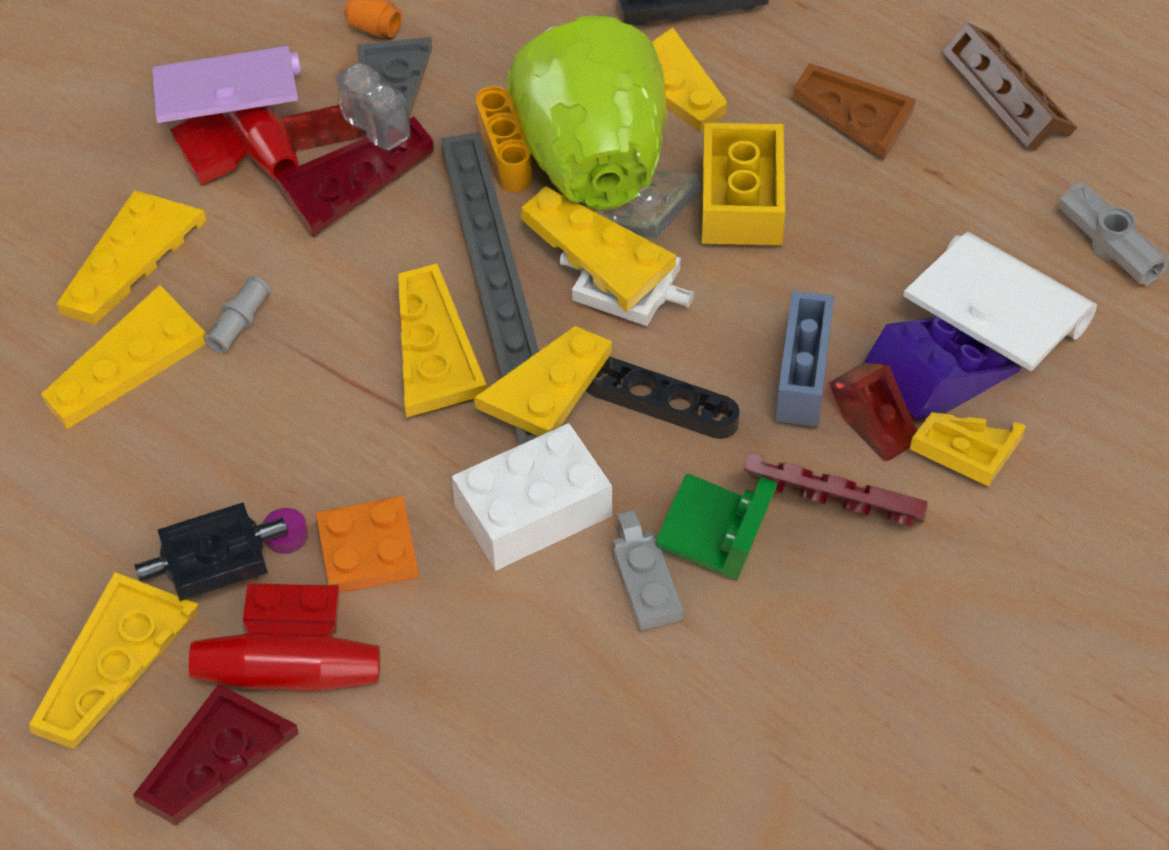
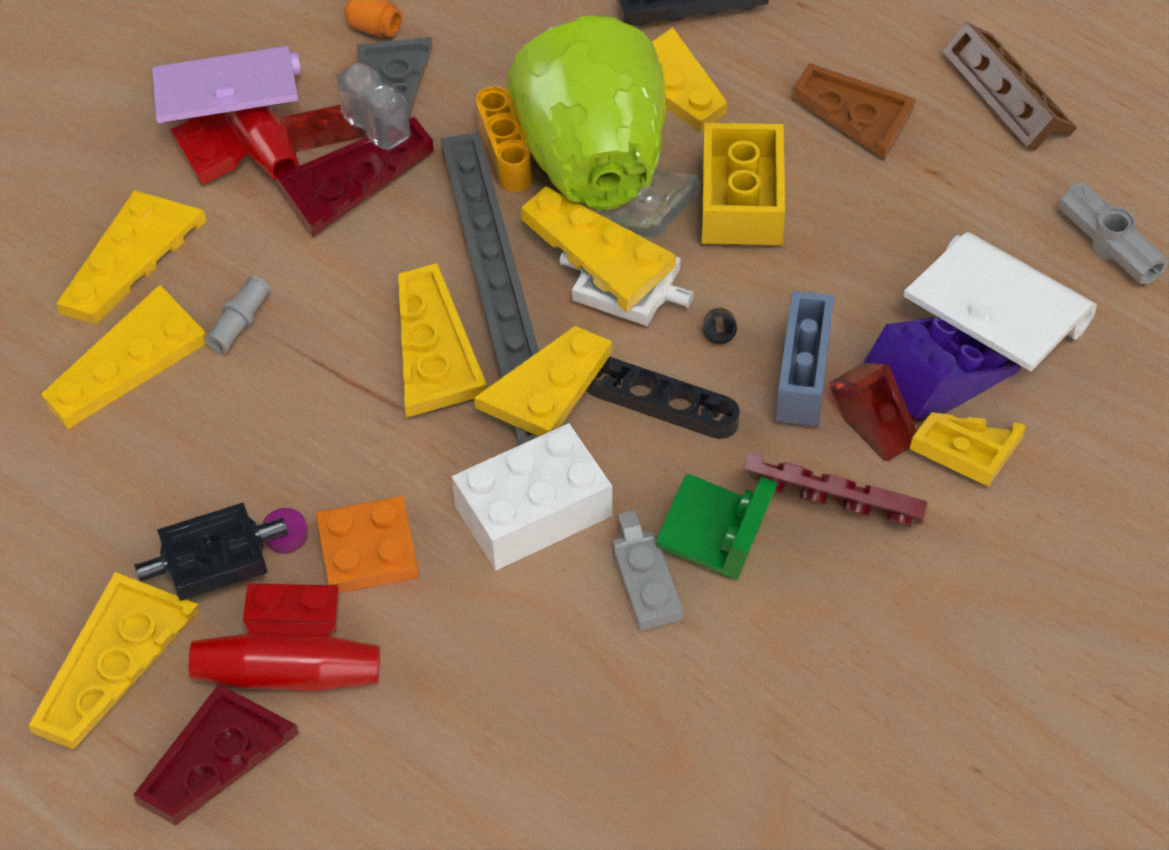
none -> black hinge [703,308,737,344]

